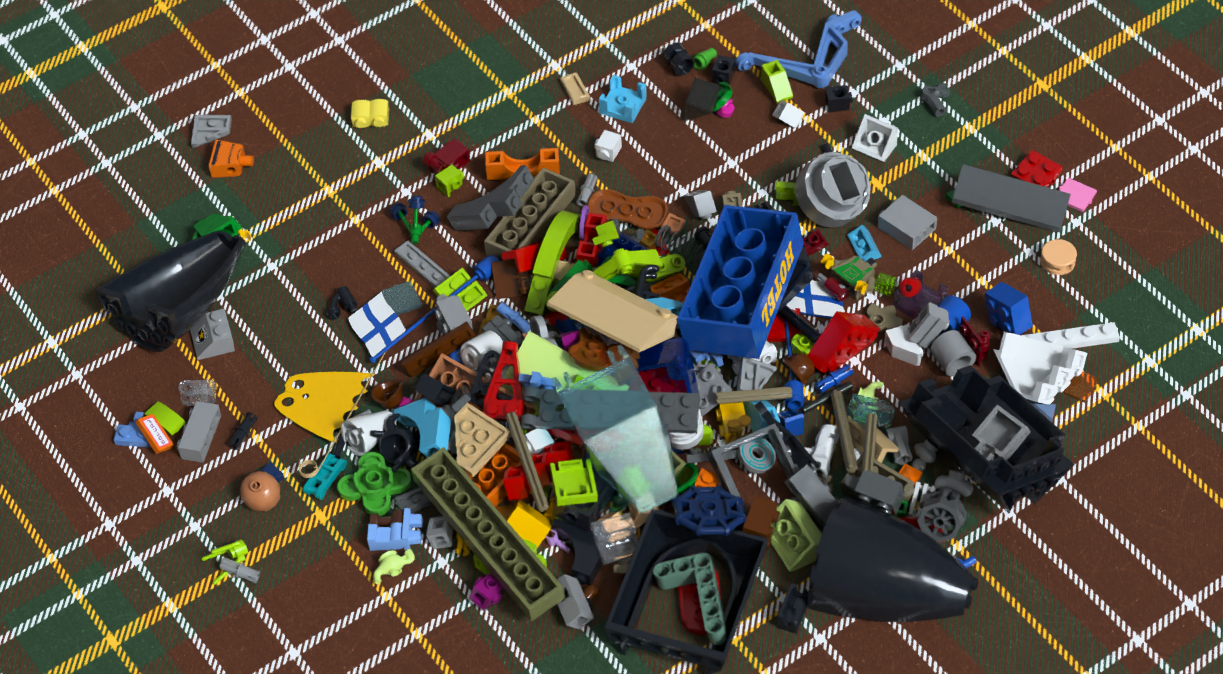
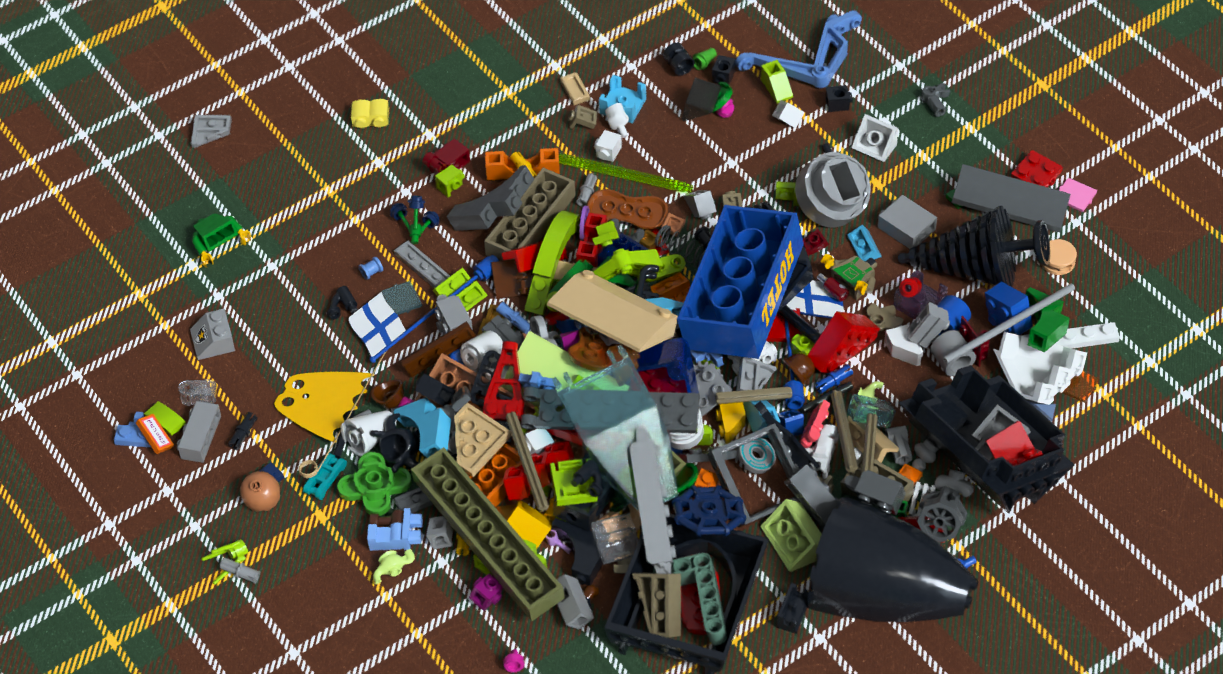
black panel [95,230,246,352] -> none
orange torso [209,140,254,178] -> none
pearl gold piece [728,415,751,448] -> none
reddish brown brick [742,495,780,550] -> none
clear neon green plate [873,273,898,296] -> none
none -> medium blue bush [358,257,383,280]
none -> dark pink tile [503,649,525,672]
none -> yellow pin [510,151,537,178]
none -> clear neon green piece [559,153,693,193]
none -> dark tan bracket [568,105,597,129]
none -> black plant [571,459,603,497]
none -> white piece [605,103,629,138]
none -> light grey hinge [629,425,676,573]
none -> dark tan wedge [632,573,681,637]
none -> coral hinge [800,400,830,448]
none -> black plant [898,206,1050,287]
none -> light grey piece [942,283,1075,364]
none -> bracket [985,421,1043,467]
none -> green arch [1026,287,1070,353]

